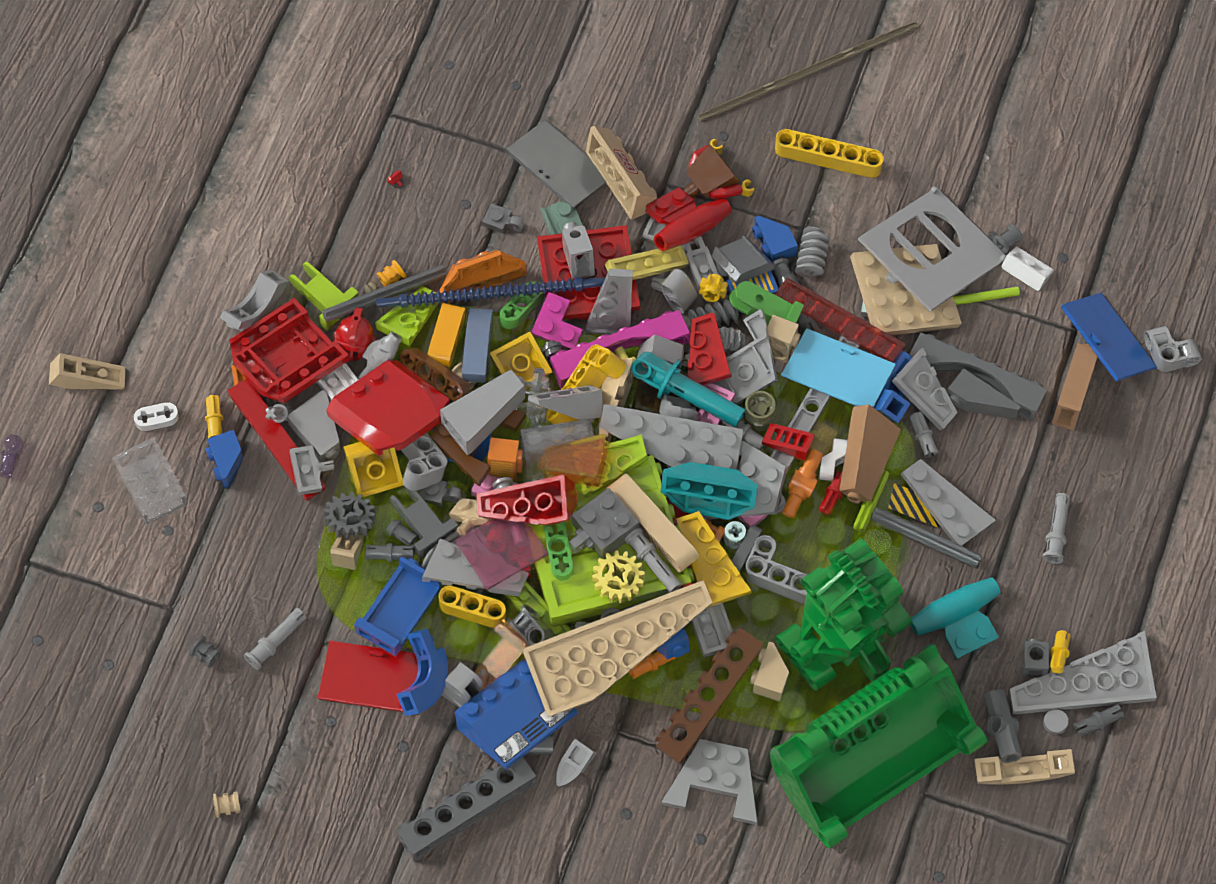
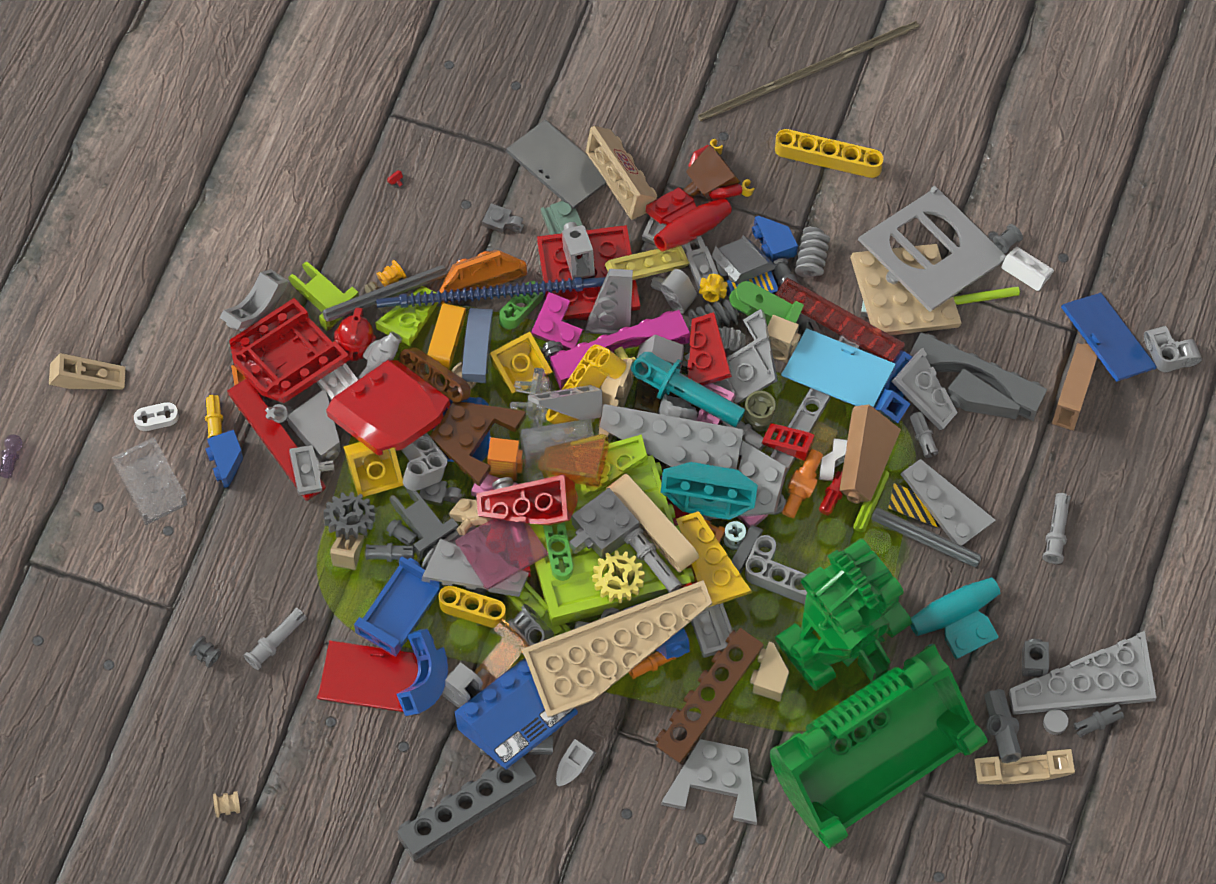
light grey slope [440,370,526,455] -> none
yellow axle [1050,630,1071,674] -> none

